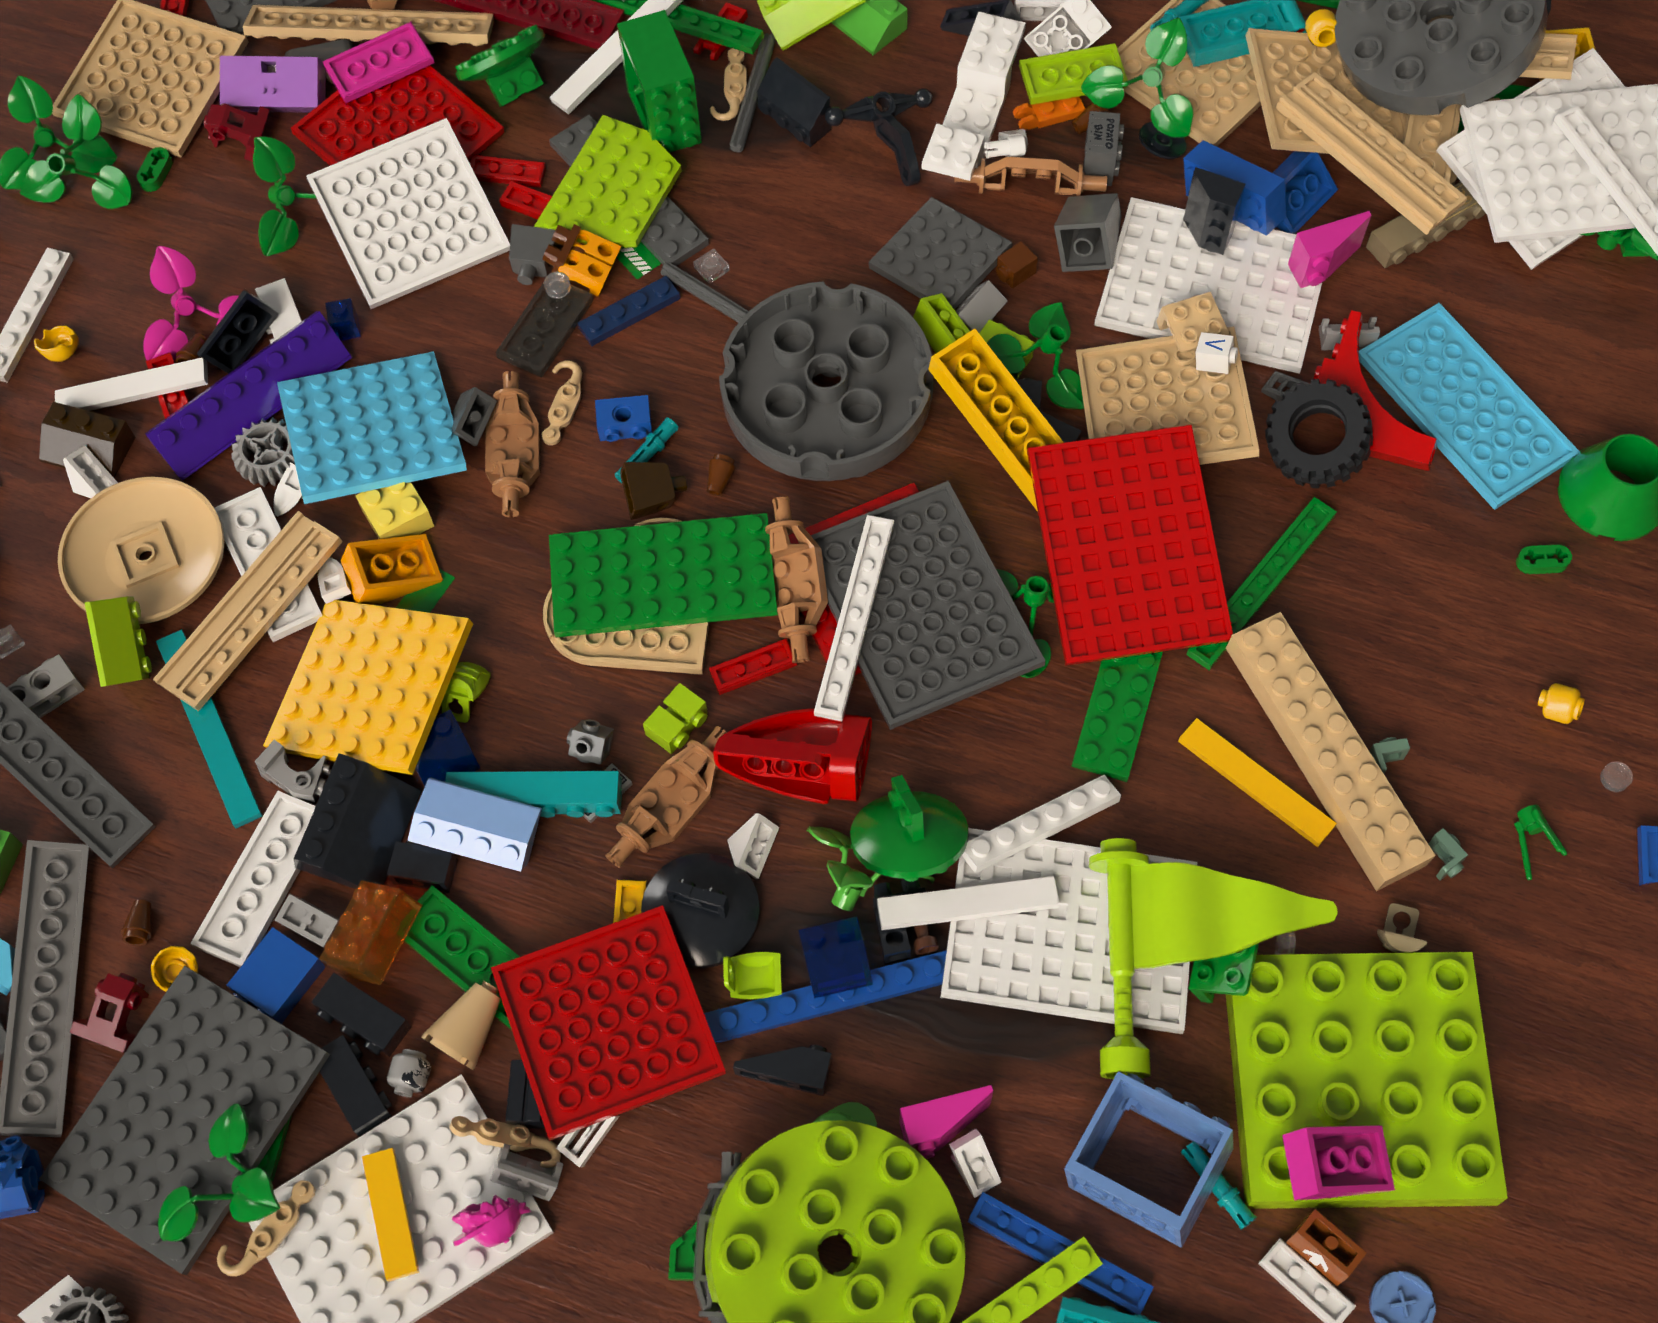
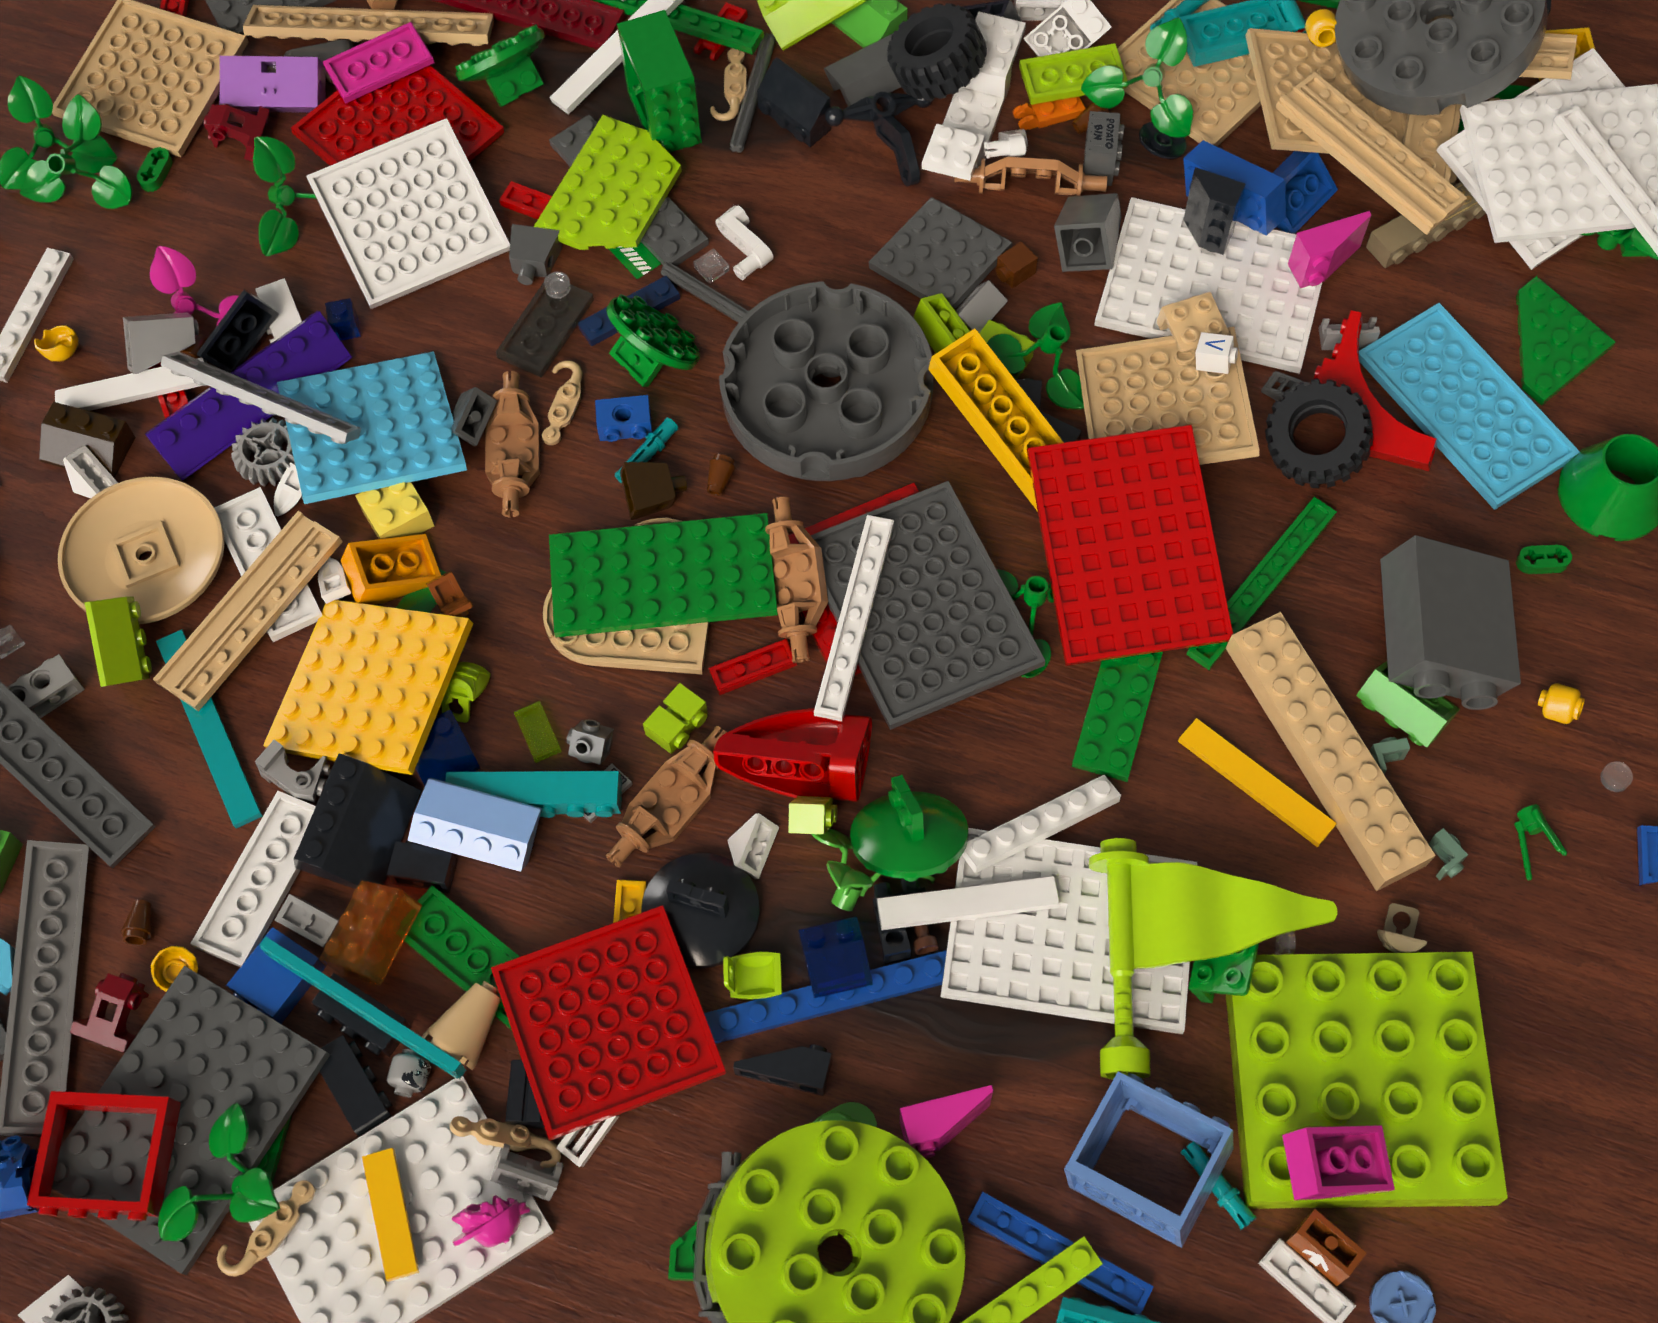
red tile [470,155,546,188] -> none
light orange hips [542,224,621,297] -> none
white slope [949,1129,1001,1198] -> none
none -> red window [27,1091,181,1221]
none -> light grey slope [123,313,199,374]
none -> light grey plate [161,352,361,444]
none -> teal tile [259,937,466,1079]
none -> dark orange bracket [426,571,473,617]
none -> clear neon green tile [514,701,562,763]
none -> green bracket [606,294,700,387]
none -> white beam [716,205,774,280]
none -> piece [789,796,837,834]
none -> dark grey slope [824,34,901,106]
none -> black tyre [887,3,987,100]
none -> slope [1356,661,1460,747]
none -> dark grey brick [1380,535,1521,710]
none -> green plate [1516,276,1615,406]

